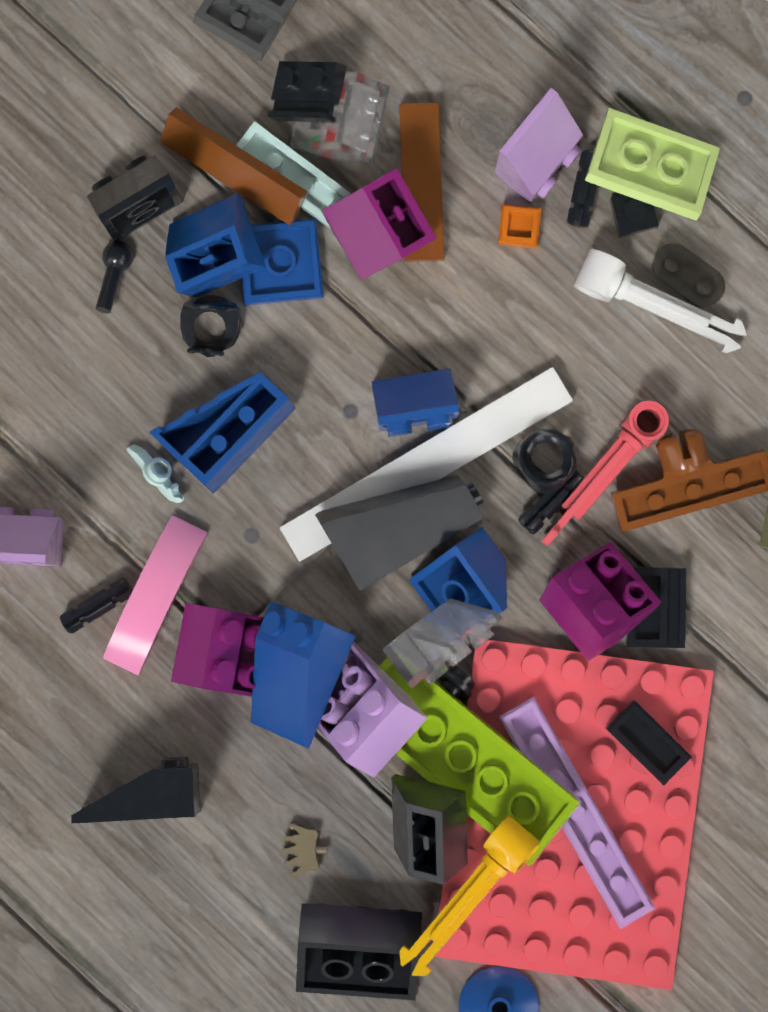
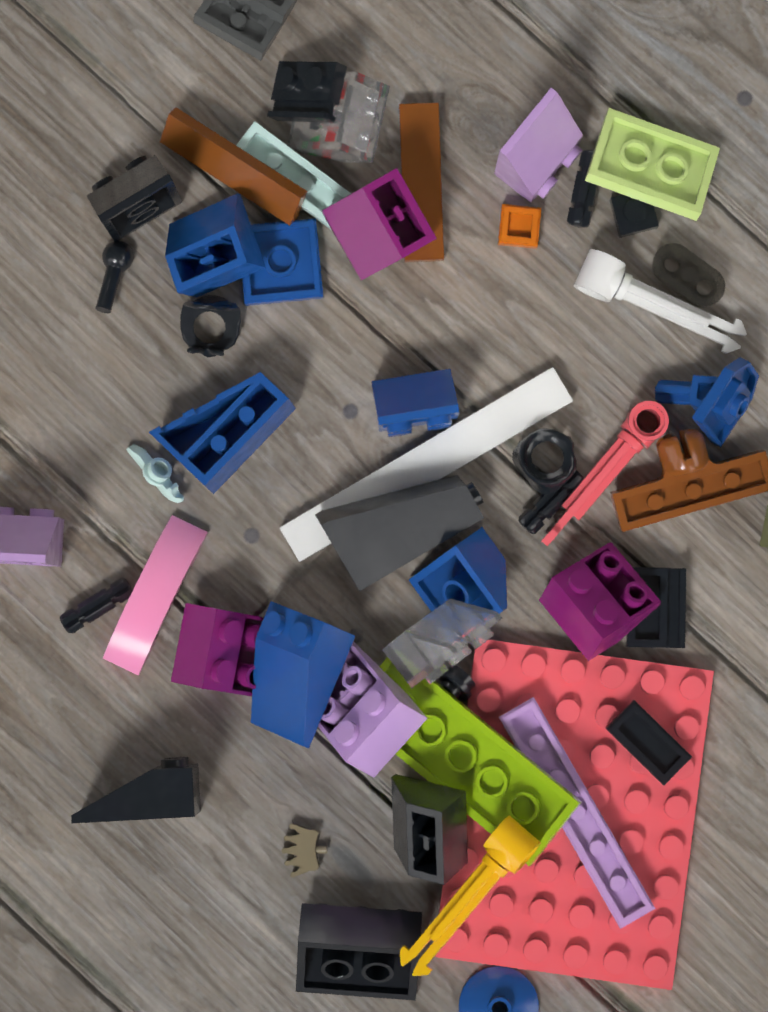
none -> blue piece [655,357,759,448]

